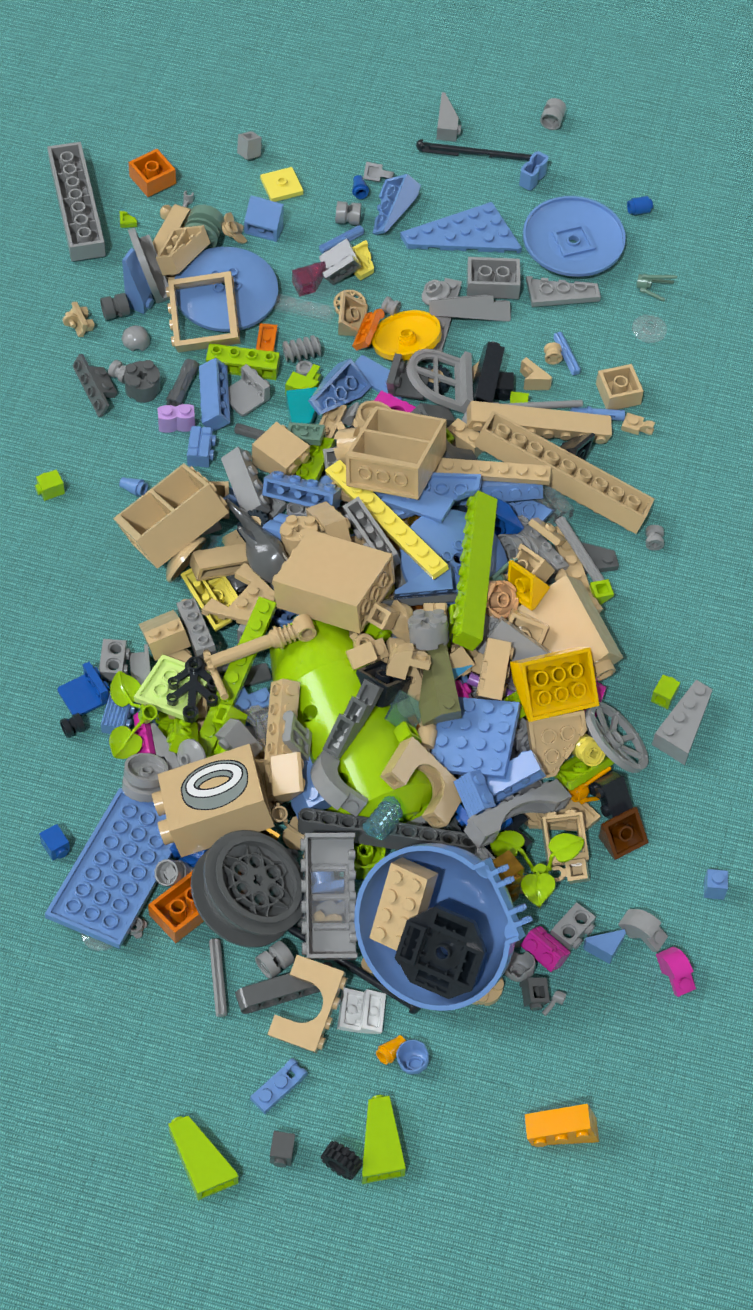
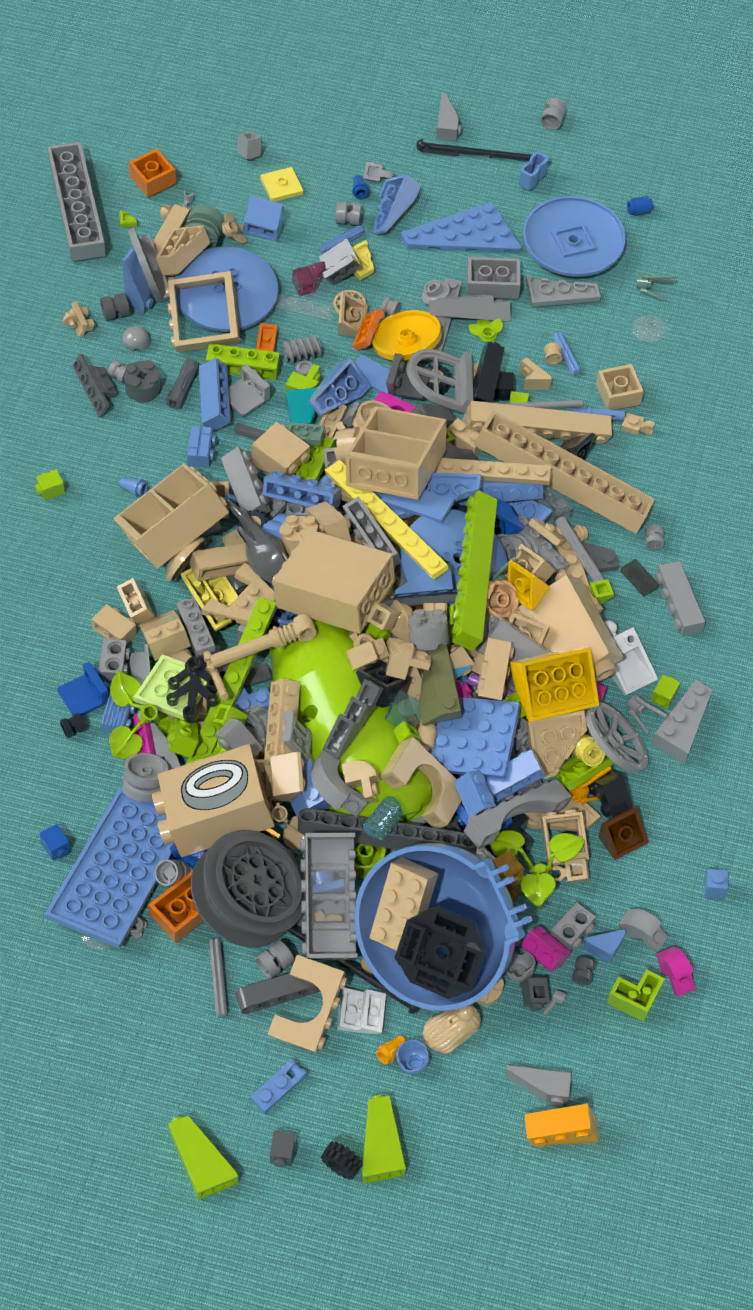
lavender brick [157,404,195,433] -> none
light grey dish [177,739,206,767] -> none
none -> tan brick [91,604,137,644]
none -> tan brick [117,578,155,625]
none -> tan brick [342,761,382,804]
none -> tan hair [423,1005,481,1054]
none -> lime plate [468,319,503,343]
none -> light grey slope [505,1065,571,1106]
none -> dark grey wheel [572,957,596,985]
none -> tan plate [573,525,588,542]
none -> white slope [604,620,658,695]
none -> lime brick [607,969,665,1022]
none -> clear smoke plate [620,559,659,597]
none -> light grey plant [627,694,668,734]
none -> light grey brick [655,561,705,637]

